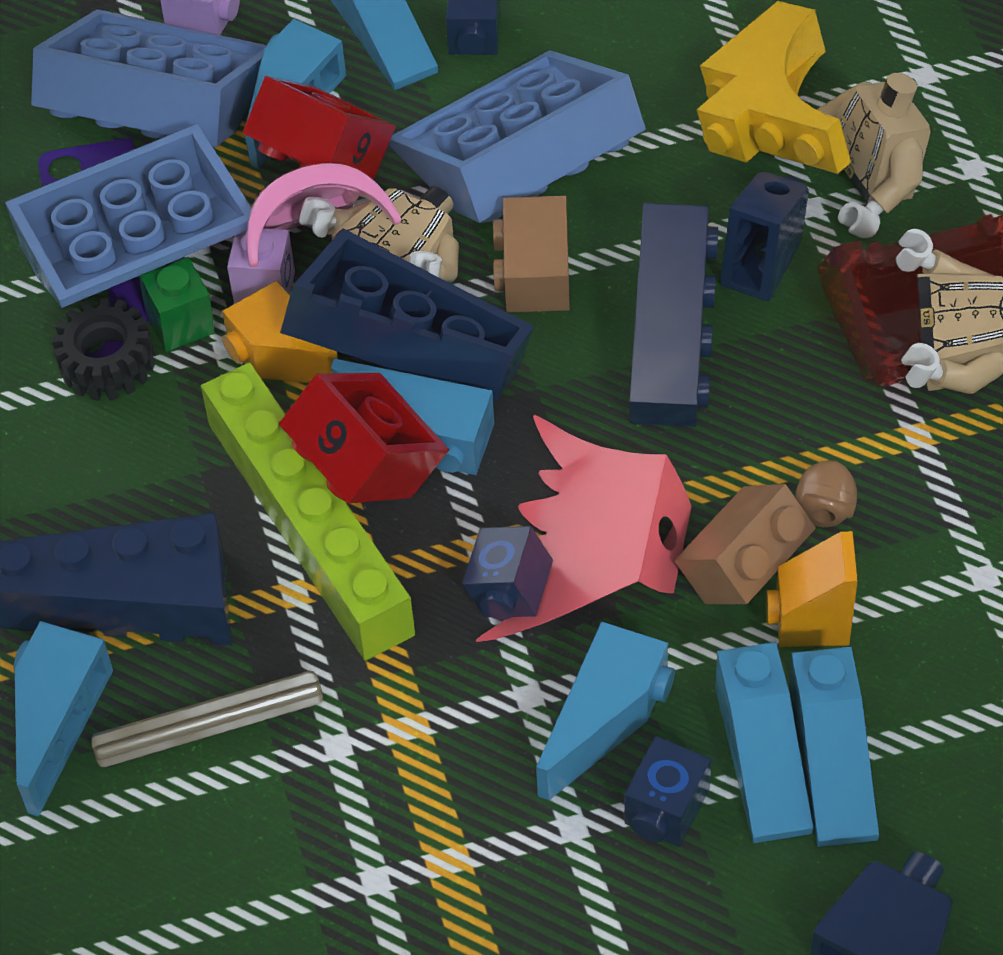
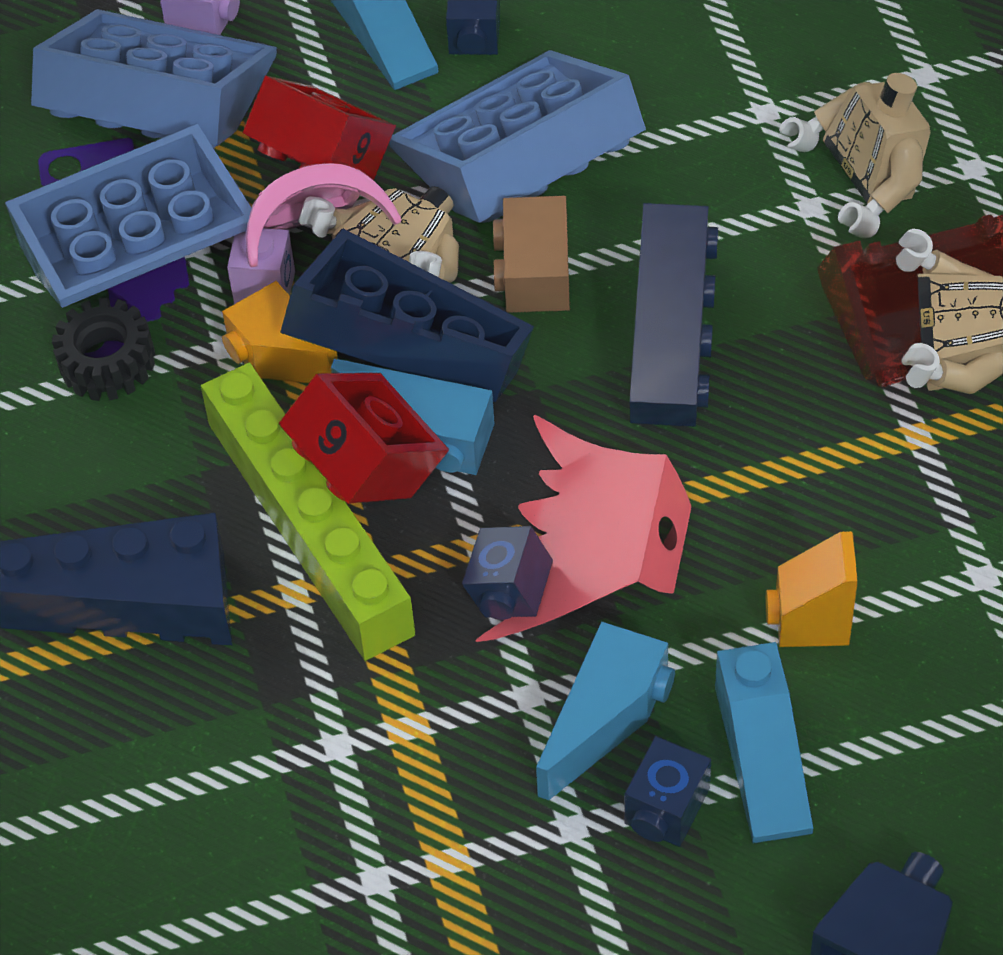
dark azure slope [14,621,113,817] -> none
dark tan axle [91,670,323,767] -> none
green brick [139,257,215,352] -> none
dark azure slope [245,19,346,169] -> none
medium nougat brick [674,484,816,604] -> none
yellow arch [696,1,851,174] -> none
dark blue torso [720,172,809,302] -> none
dark azure slope [788,647,879,847] -> none
medium nougat piece [796,460,858,528] -> none

